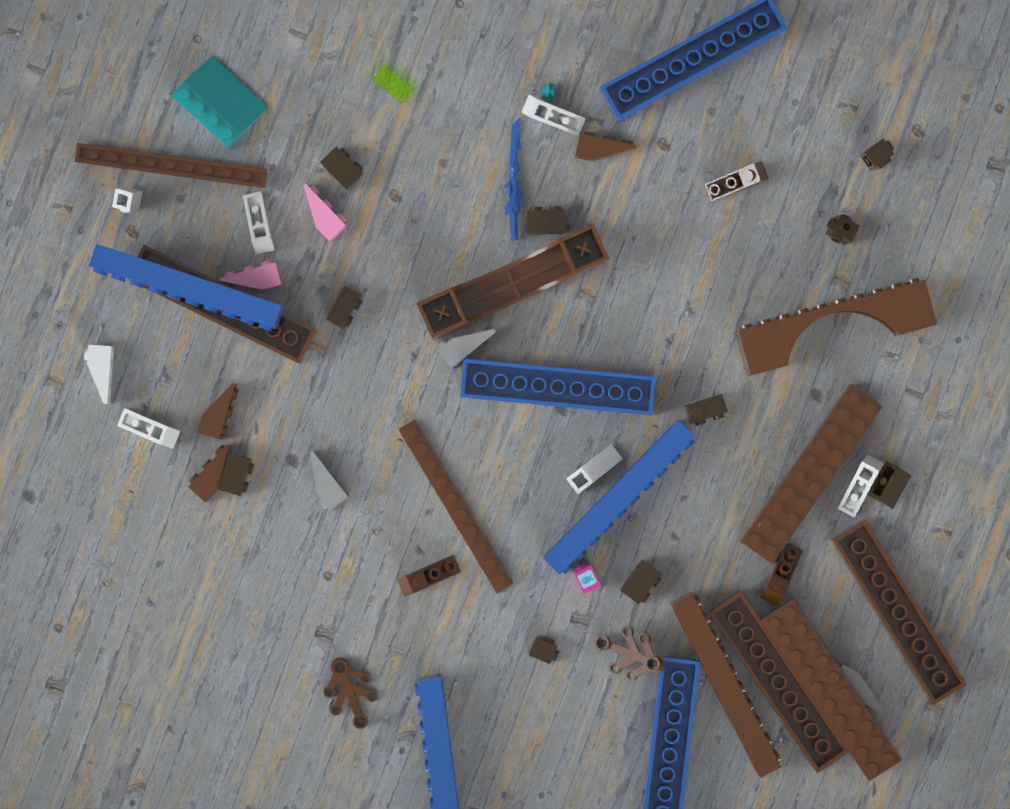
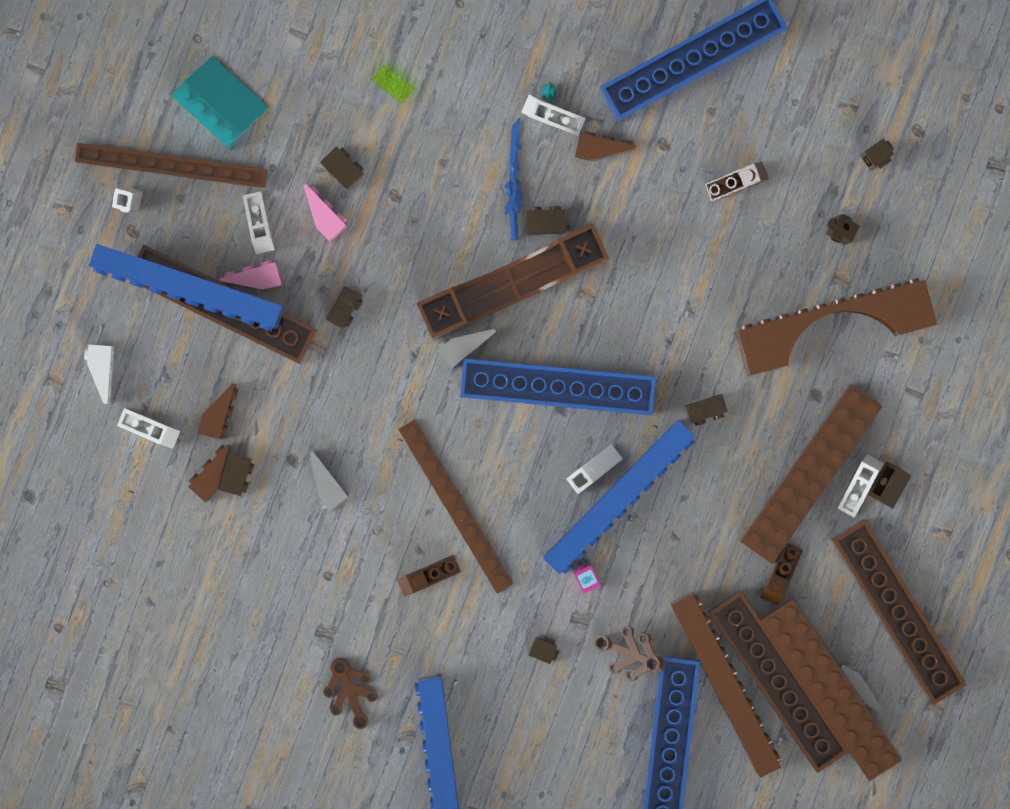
dark brown brick [620,559,662,604] -> none

